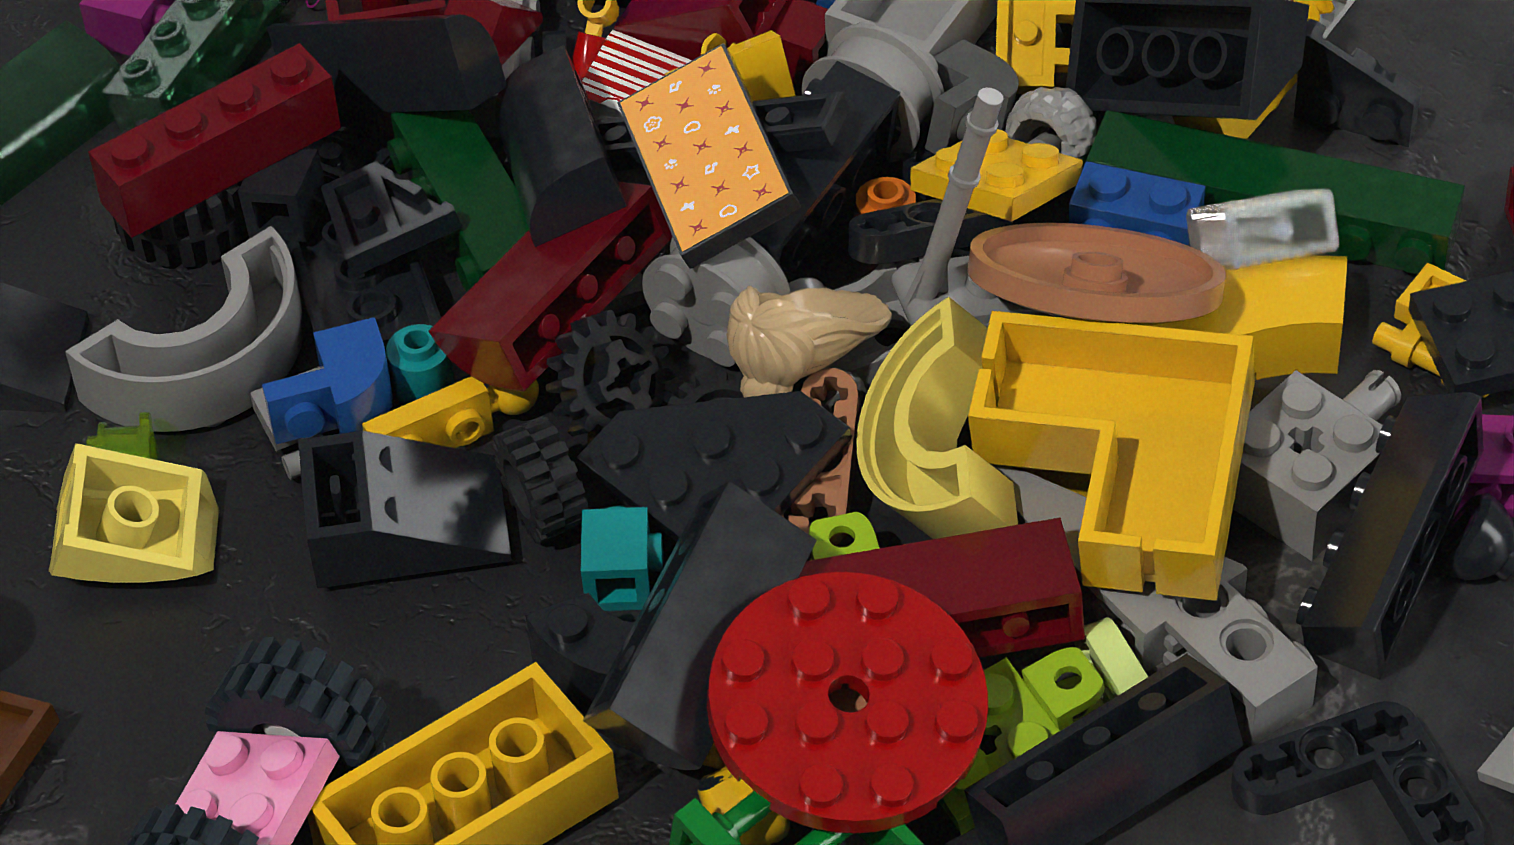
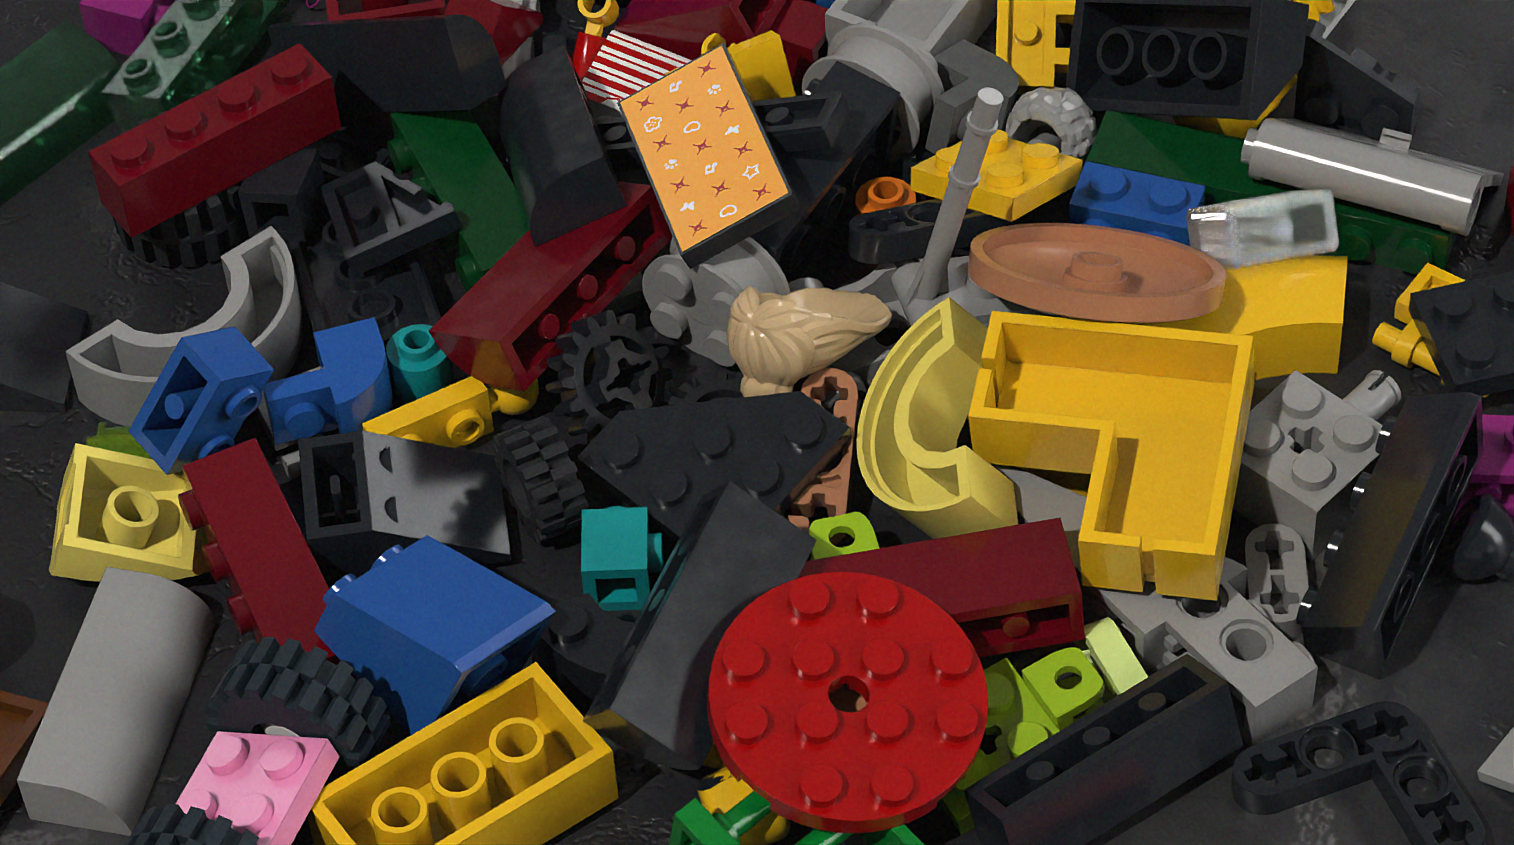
none -> light grey brick [17,567,217,836]
none -> blue brick [128,326,274,475]
none -> dark red brick [178,438,357,679]
none -> blue slope [314,535,556,736]
none -> light grey door [1241,118,1504,236]
none -> light grey beam [1243,523,1309,639]

